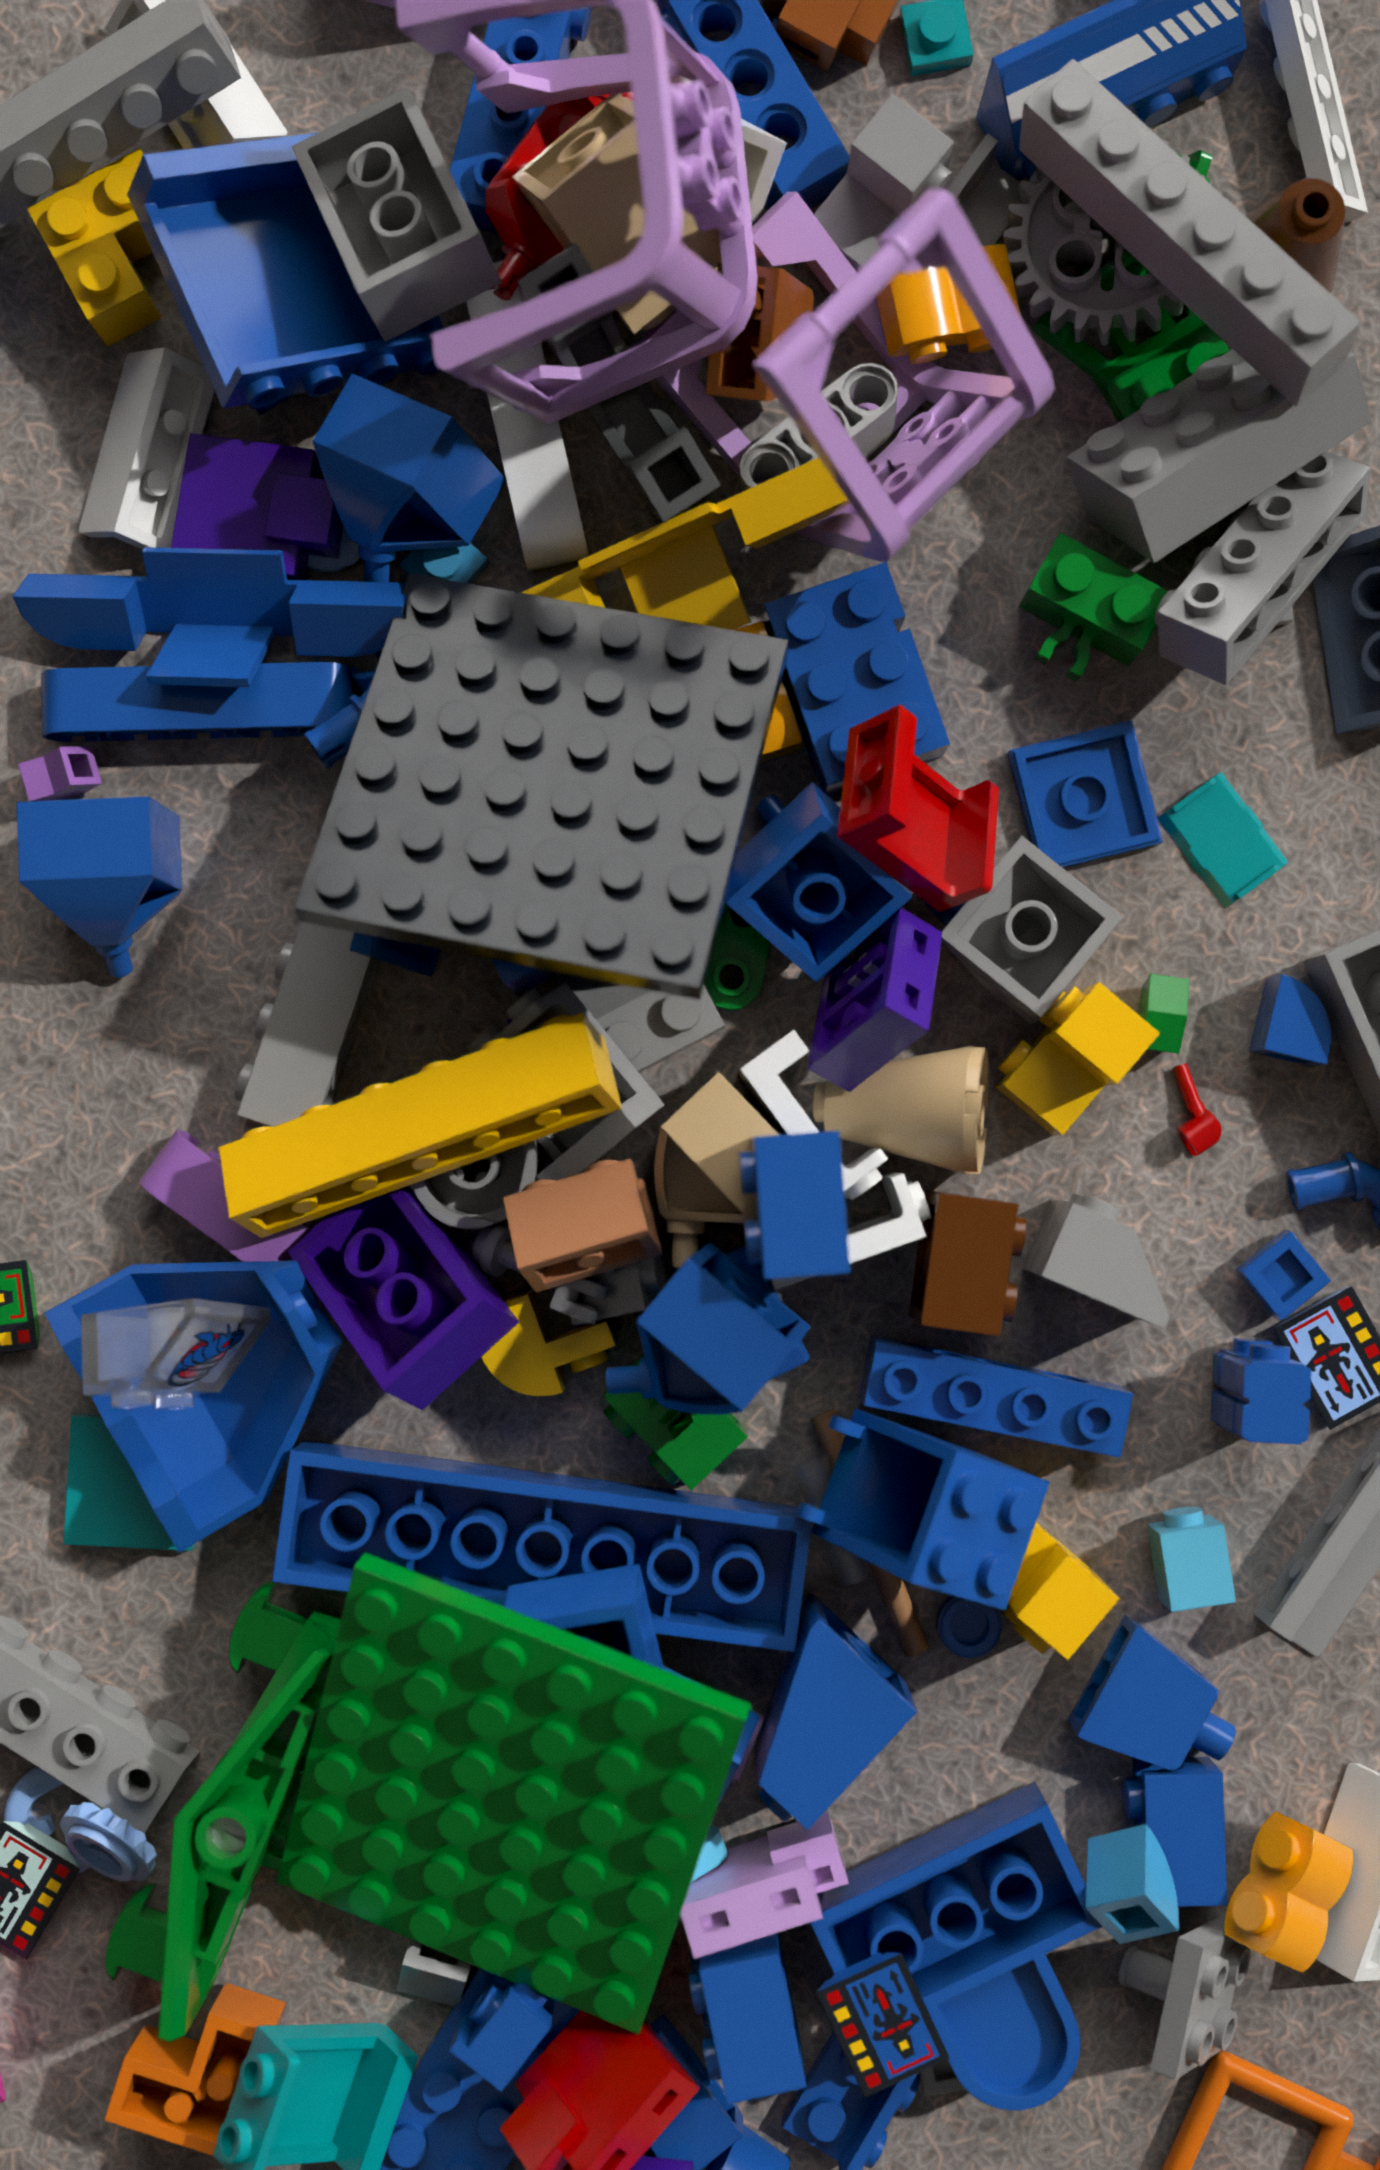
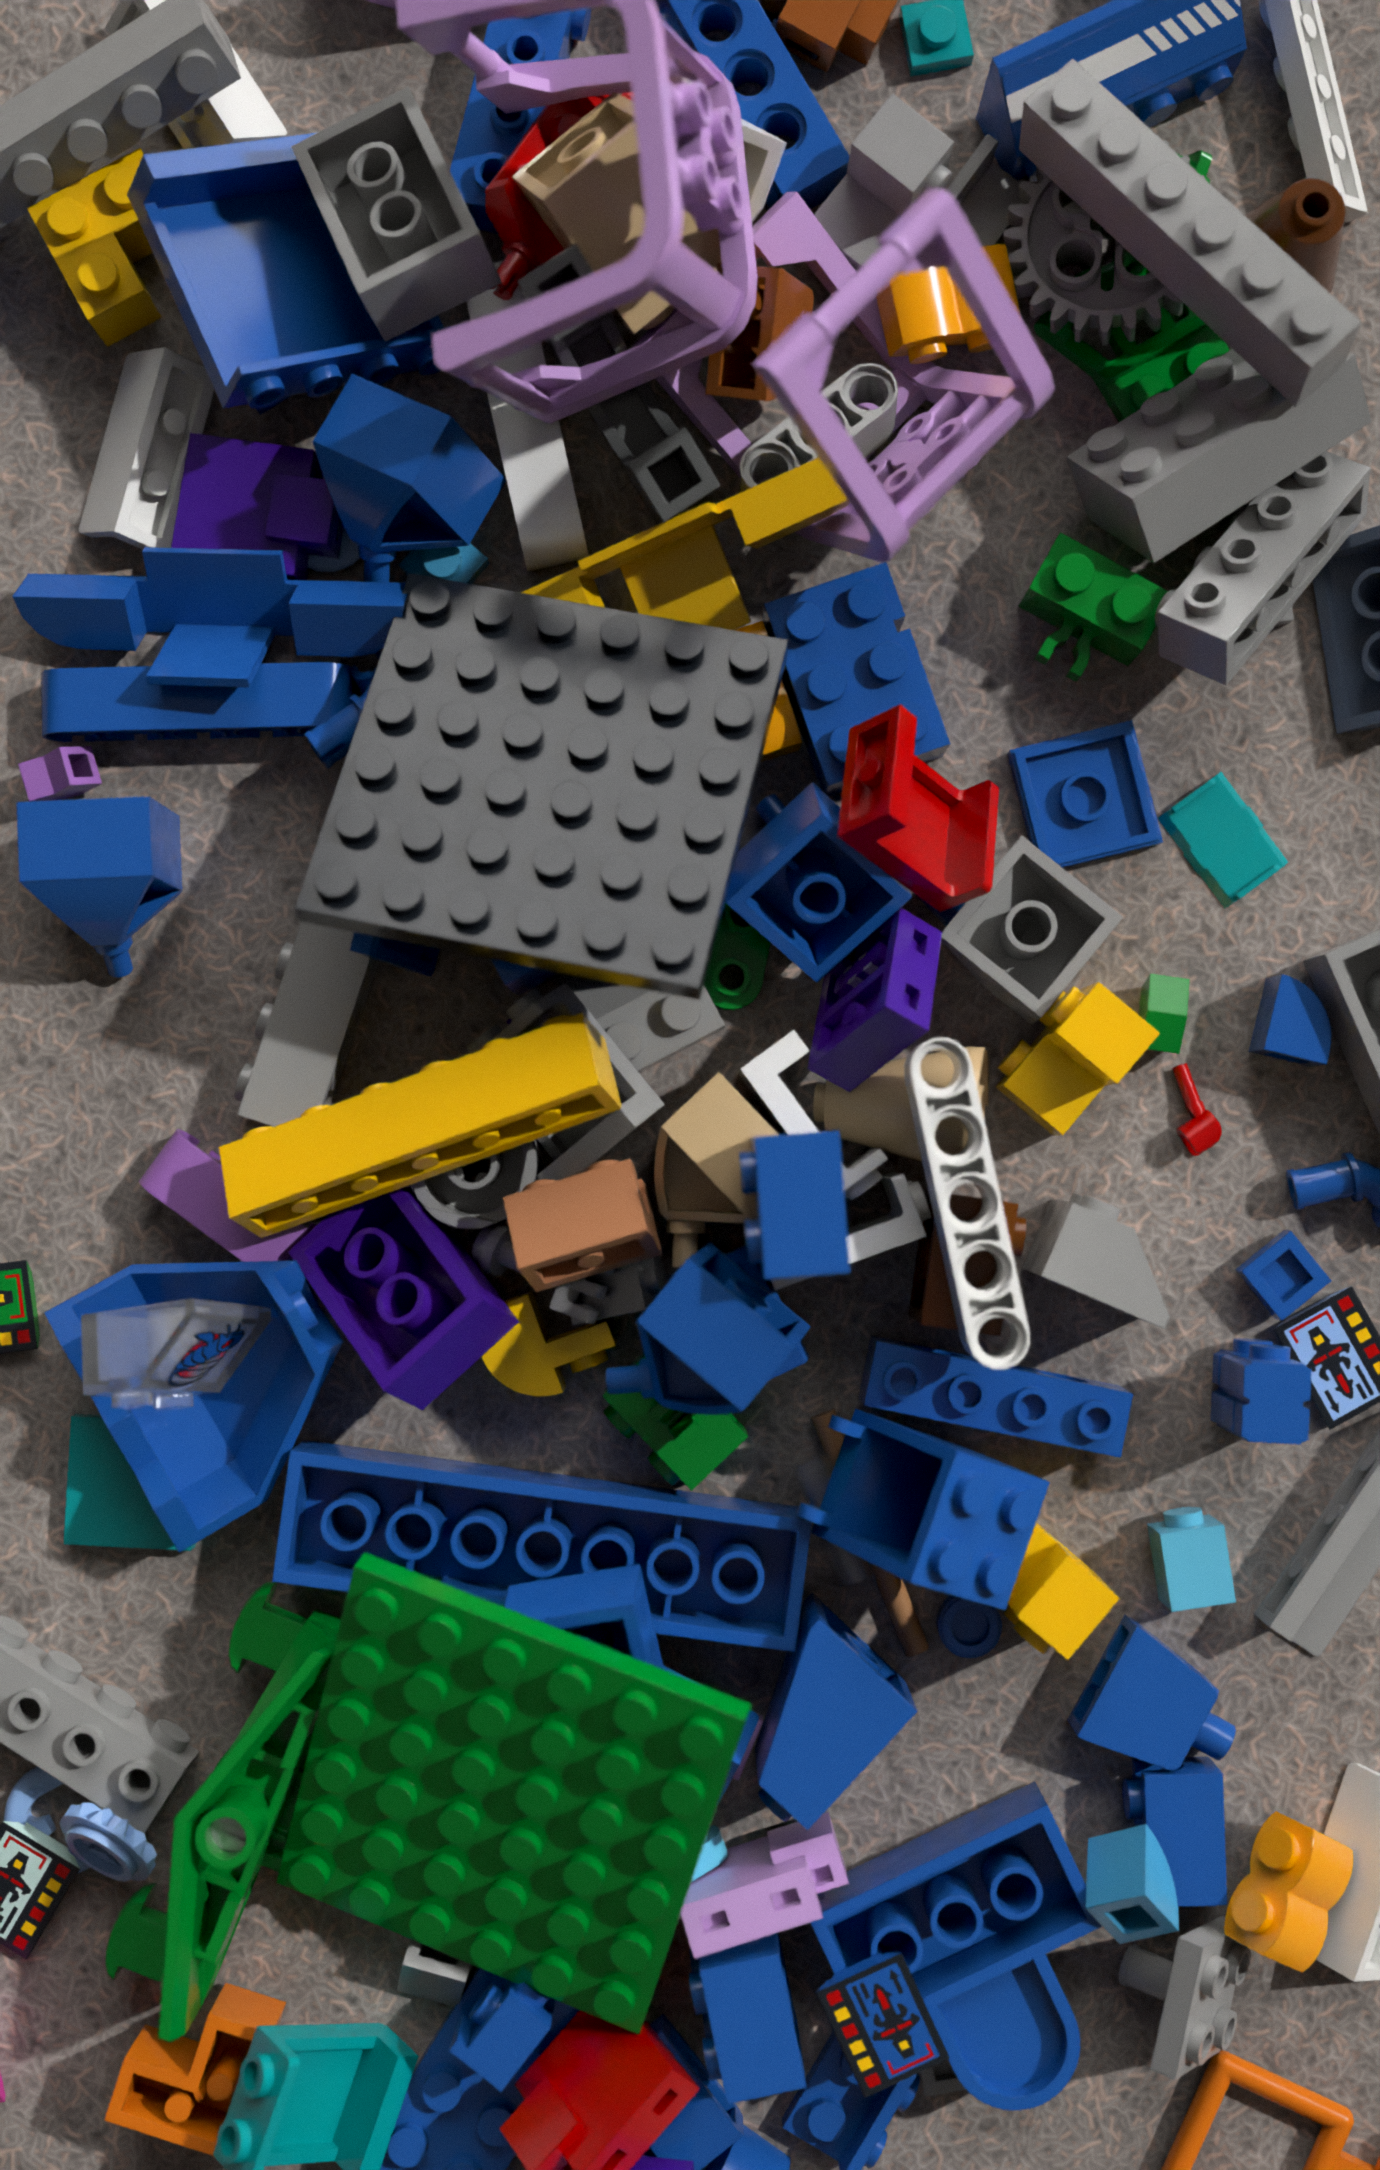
none -> white beam [904,1038,1030,1369]

